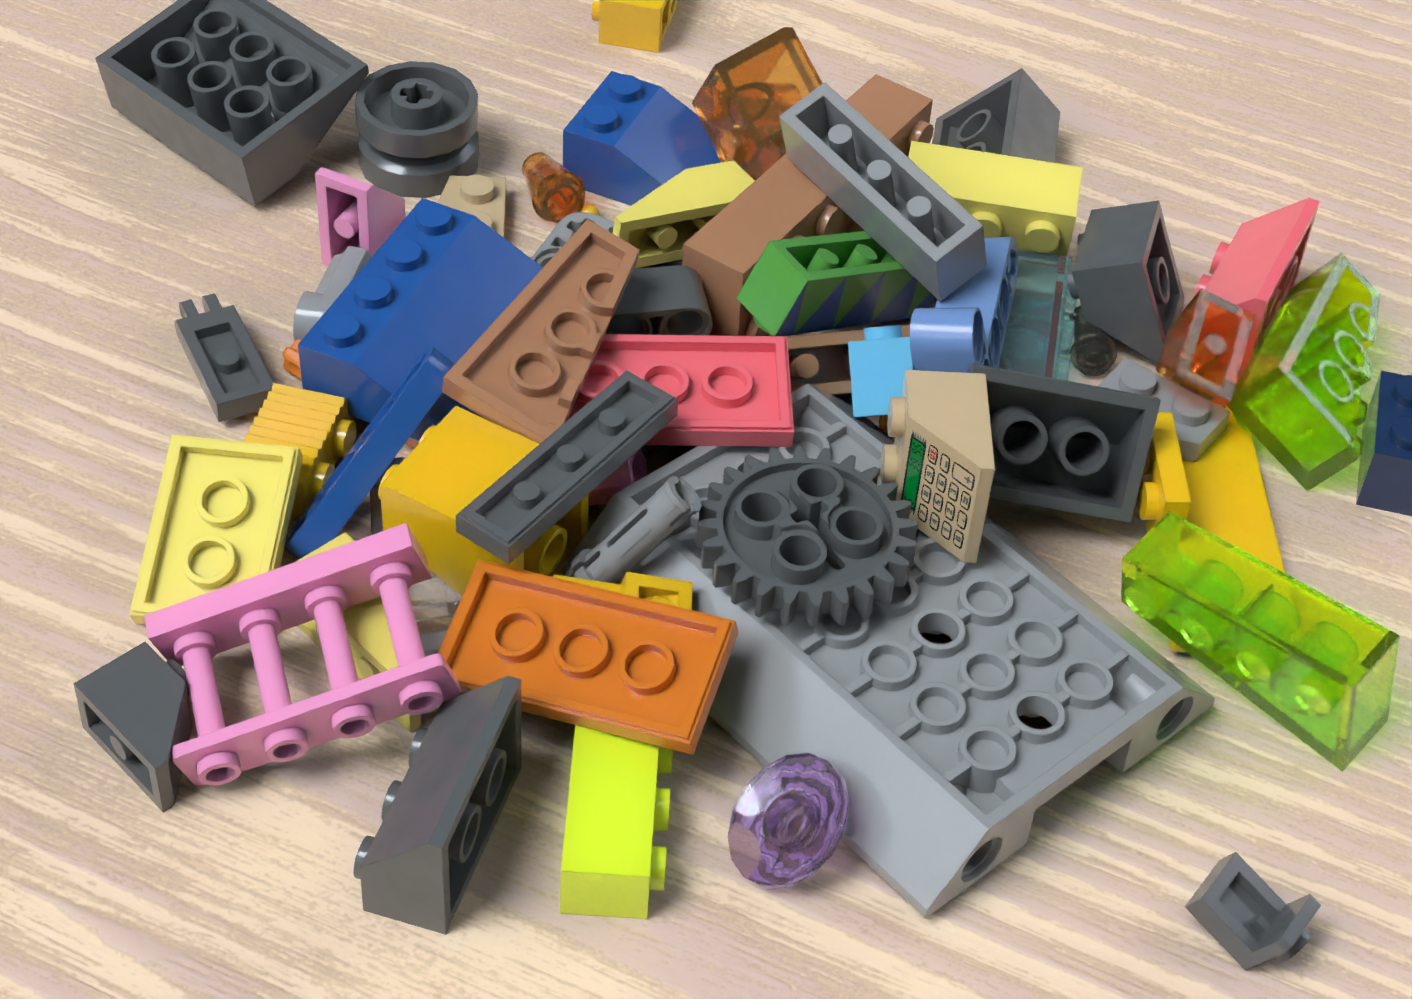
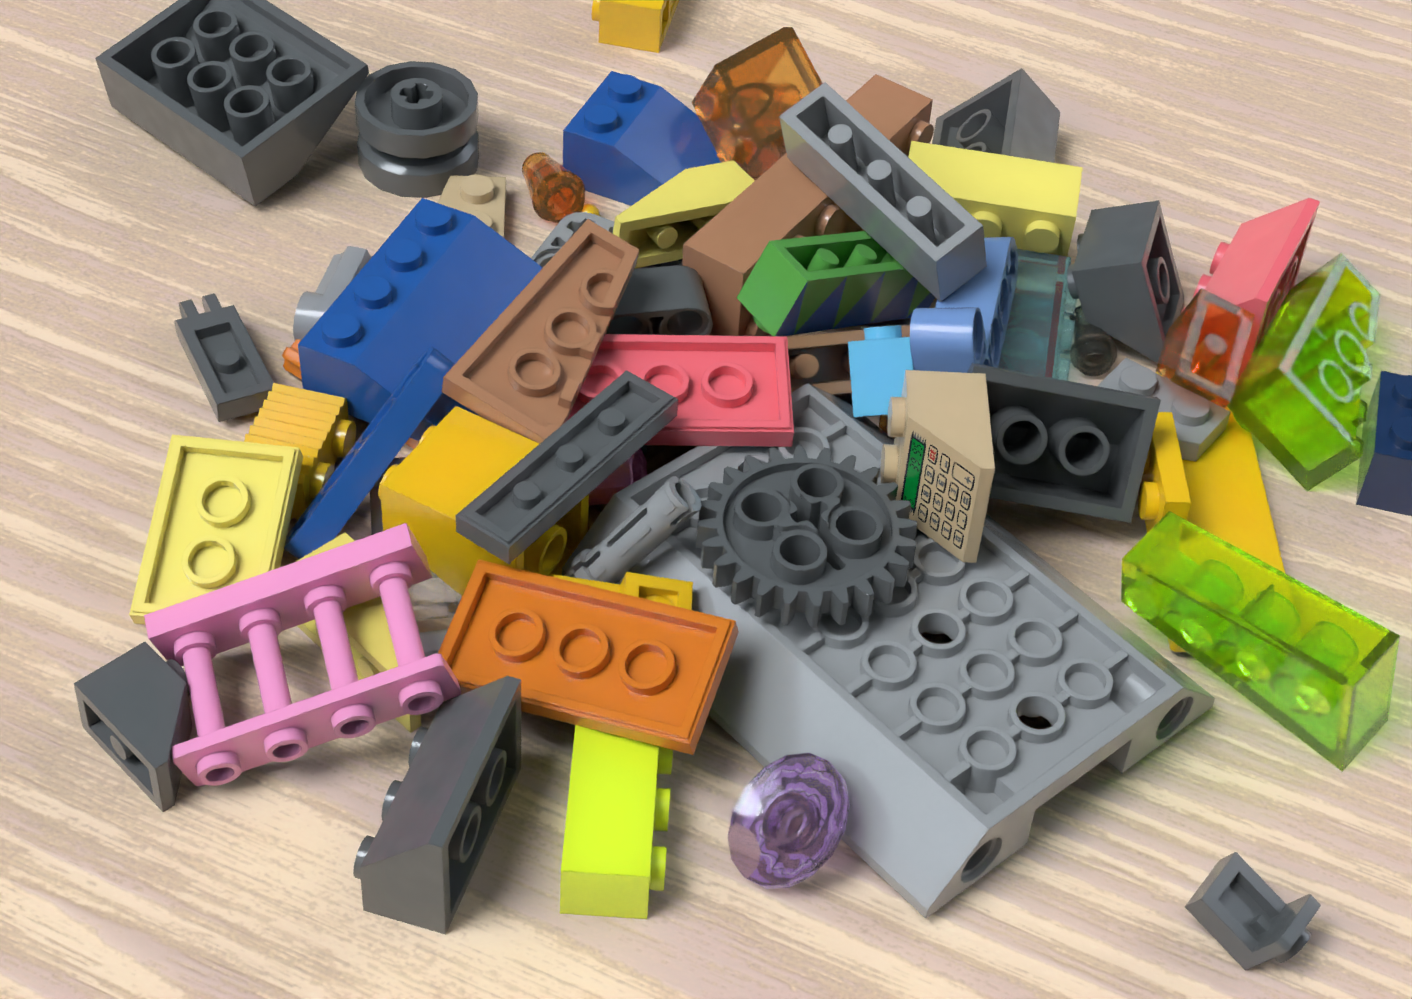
bright pink slope [315,167,406,266] -> none

